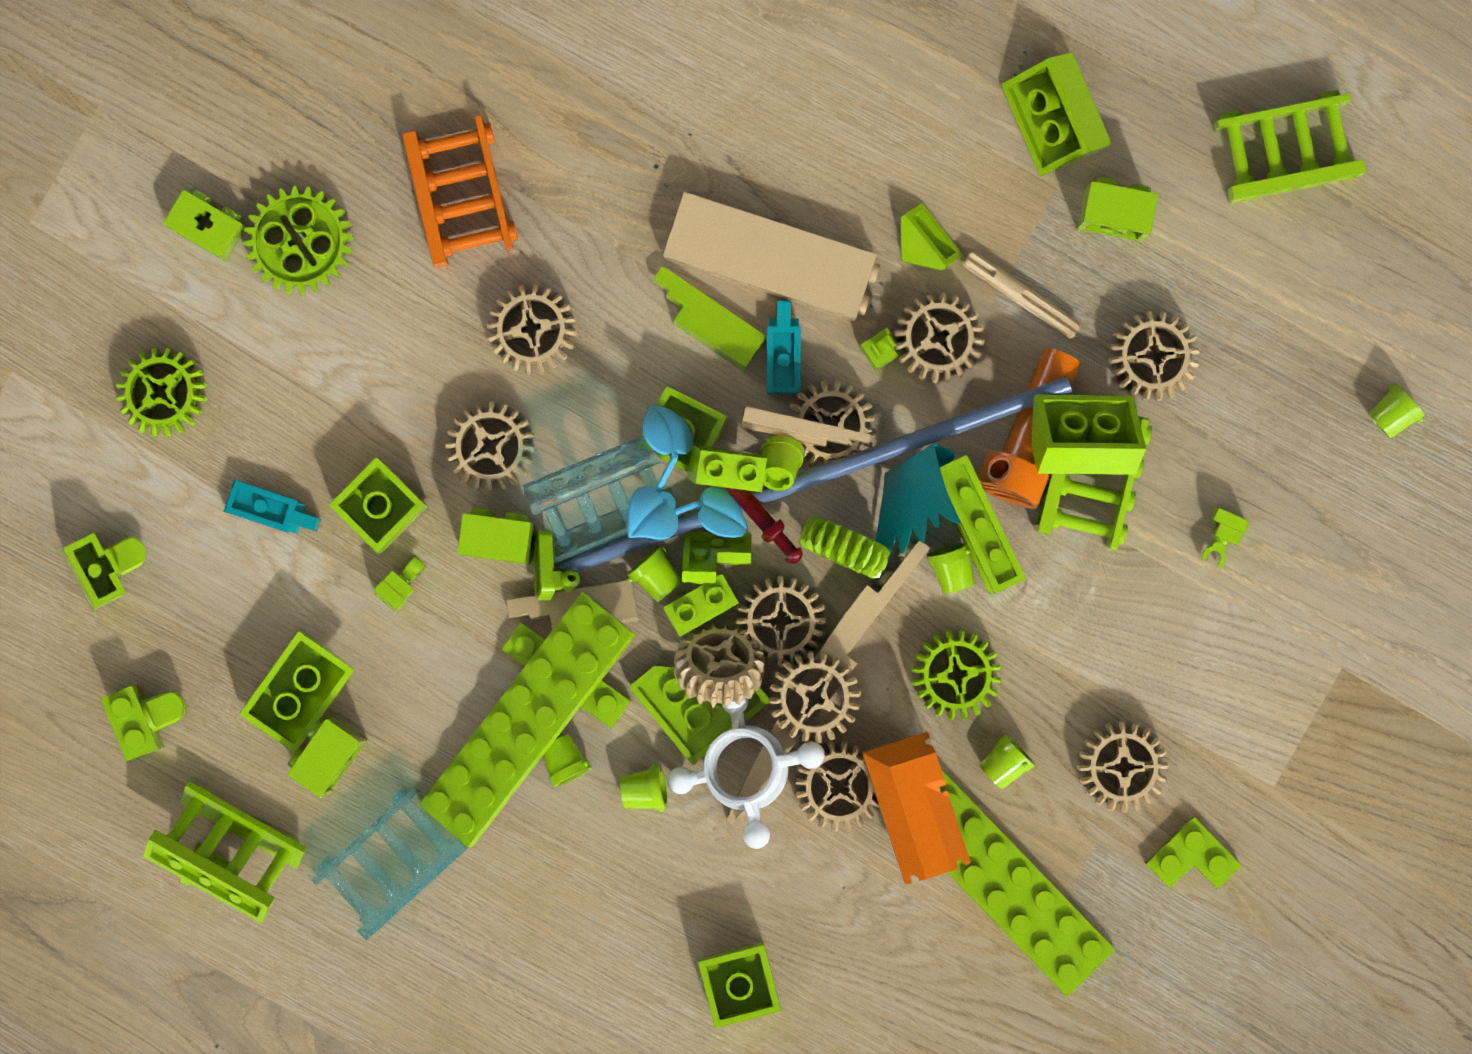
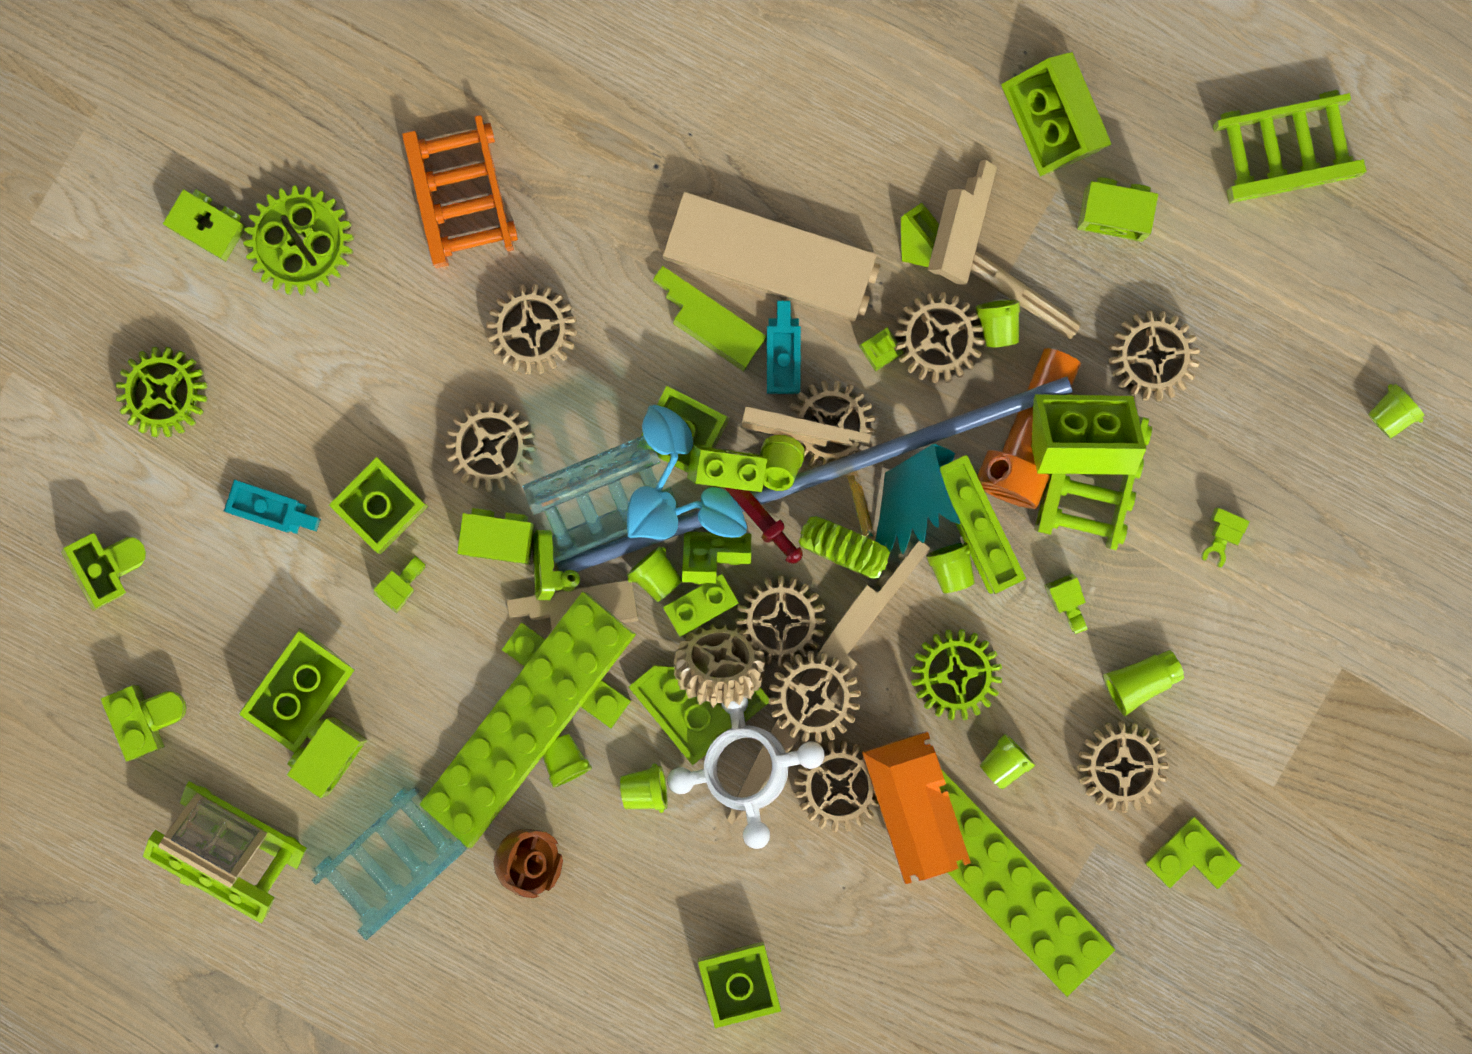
none -> clear piece [158,793,268,888]
none -> dark orange cylinder [493,829,563,898]
none -> clear yellow window [847,475,875,539]
none -> tan piece [928,160,997,284]
none -> lime piece [976,299,1021,347]
none -> lime piece [1044,574,1088,634]
none -> lime plant [1103,650,1184,716]

